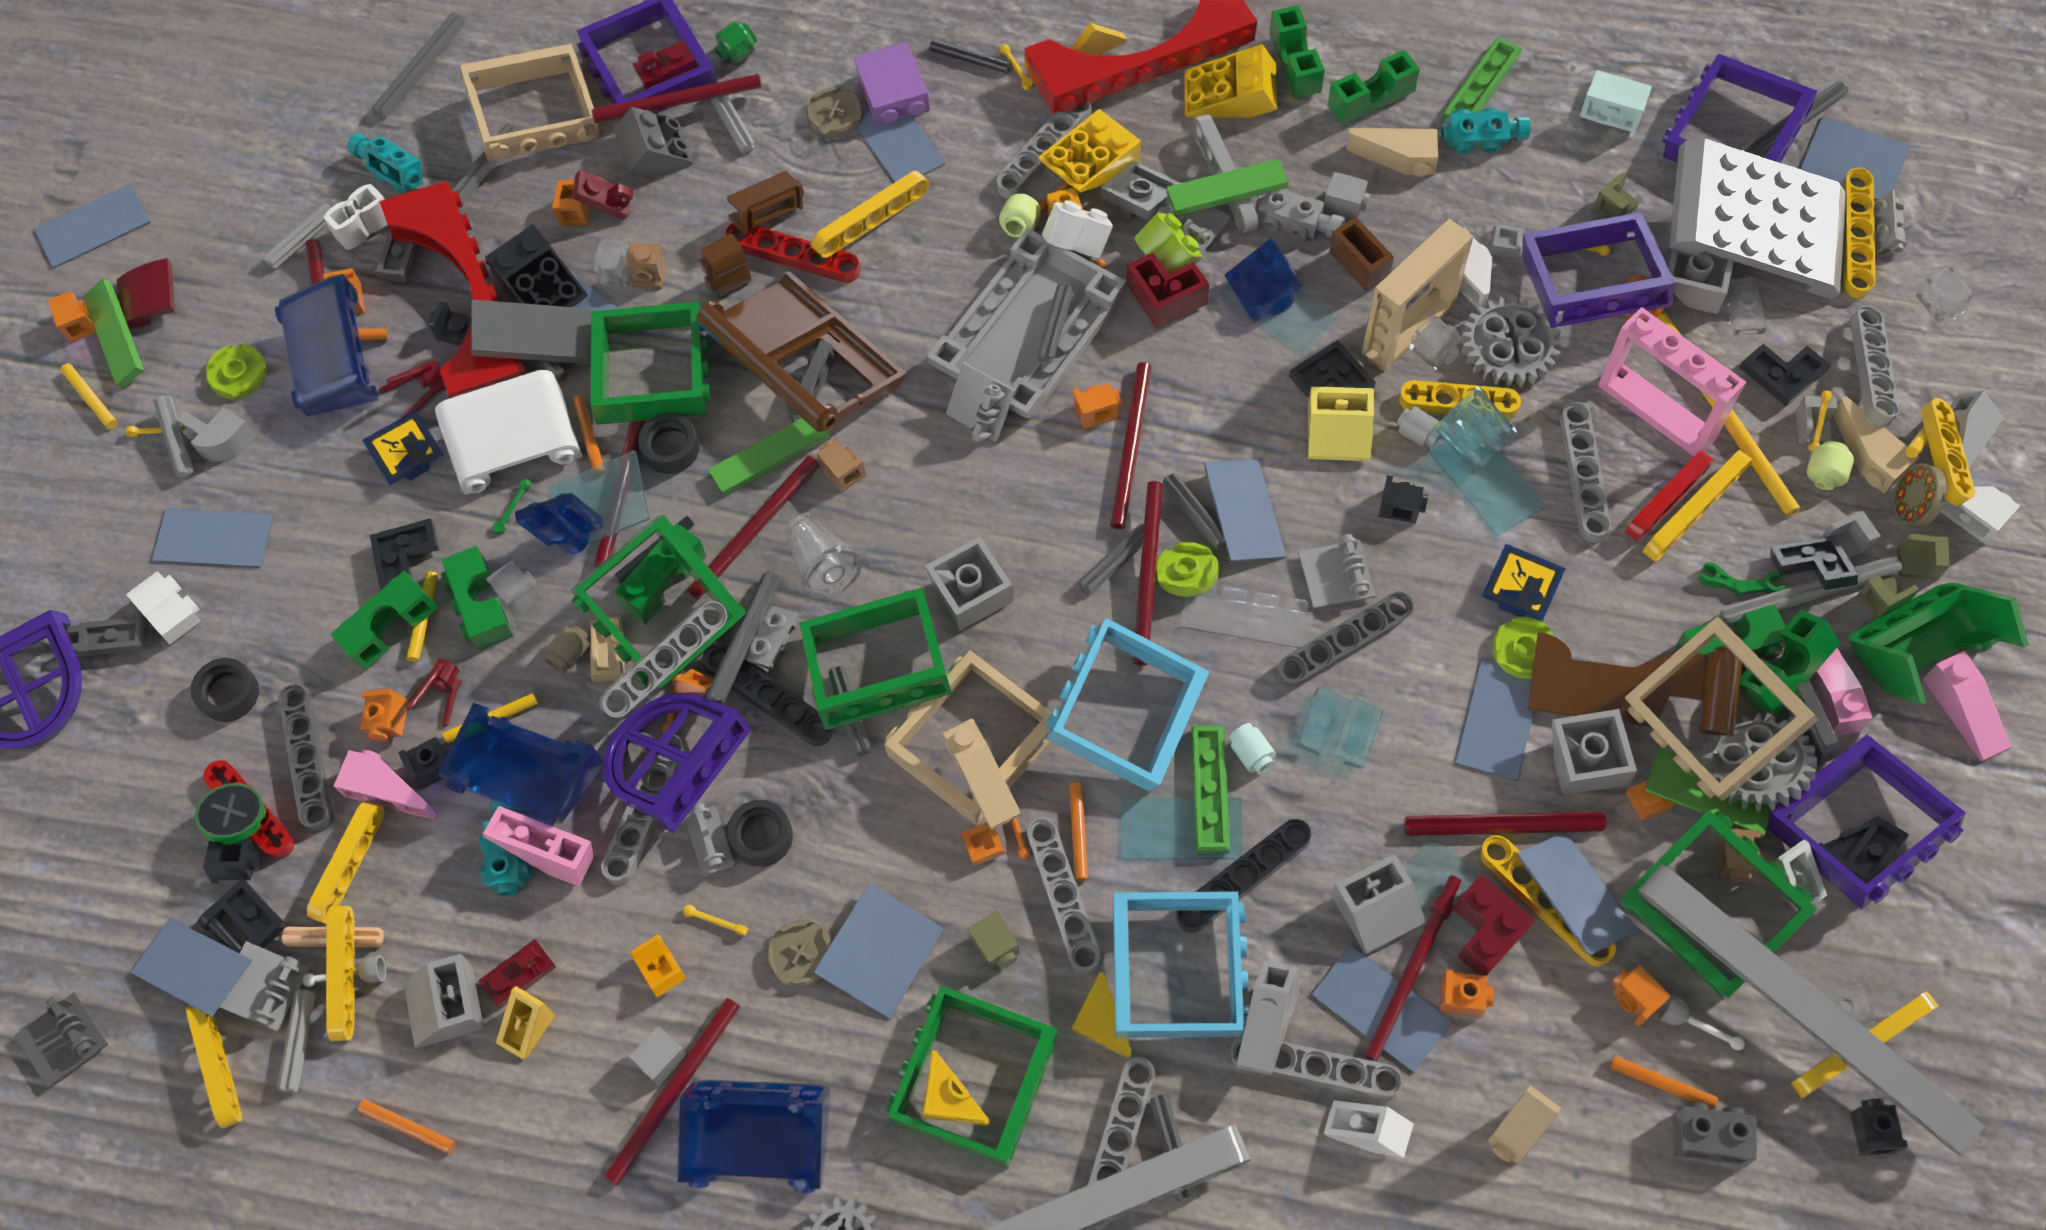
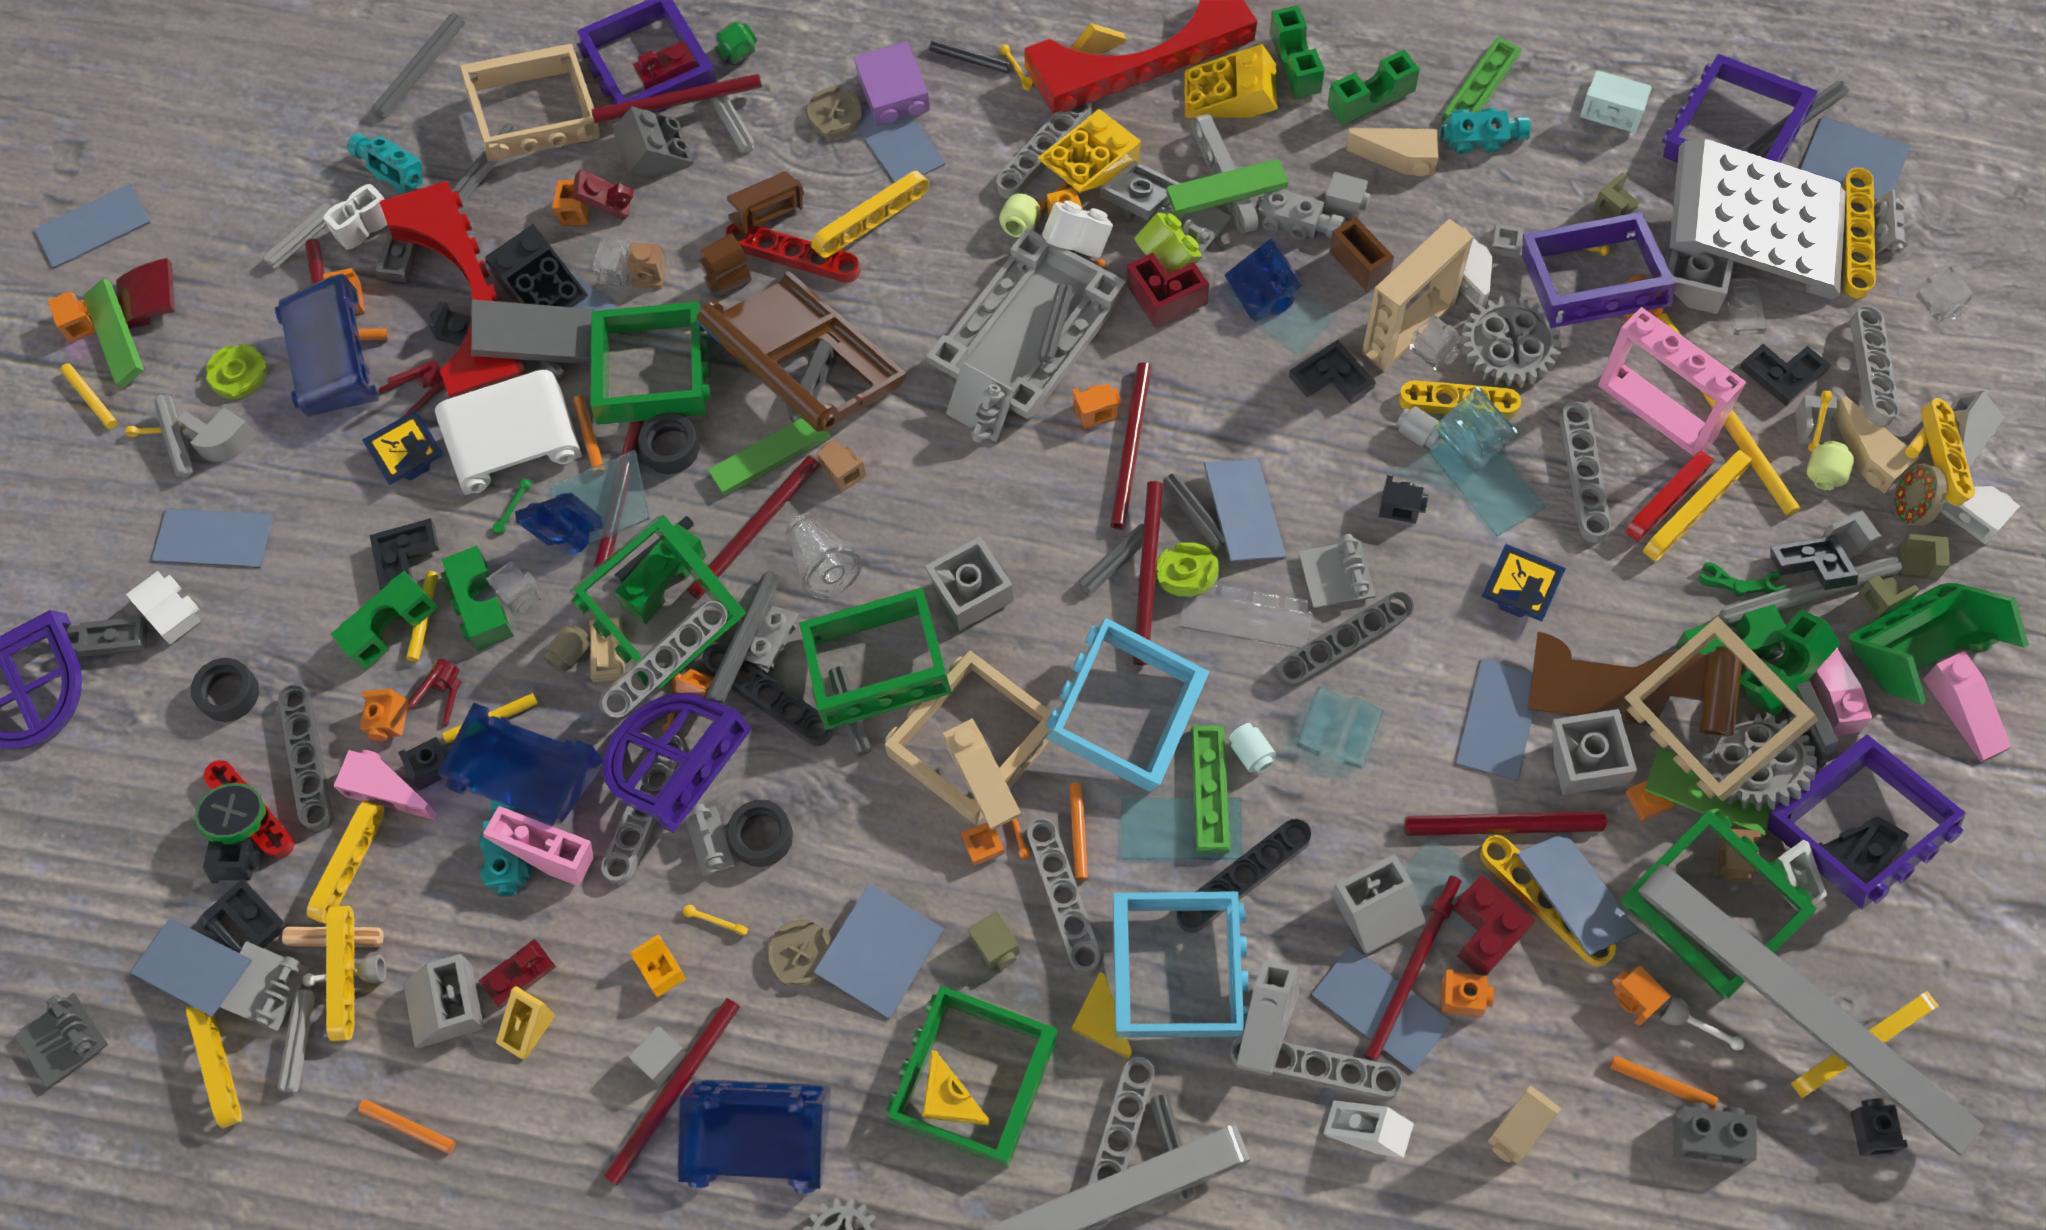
light yellow slope [1308,387,1374,461] -> none
lime tile [1492,617,1556,679] -> none

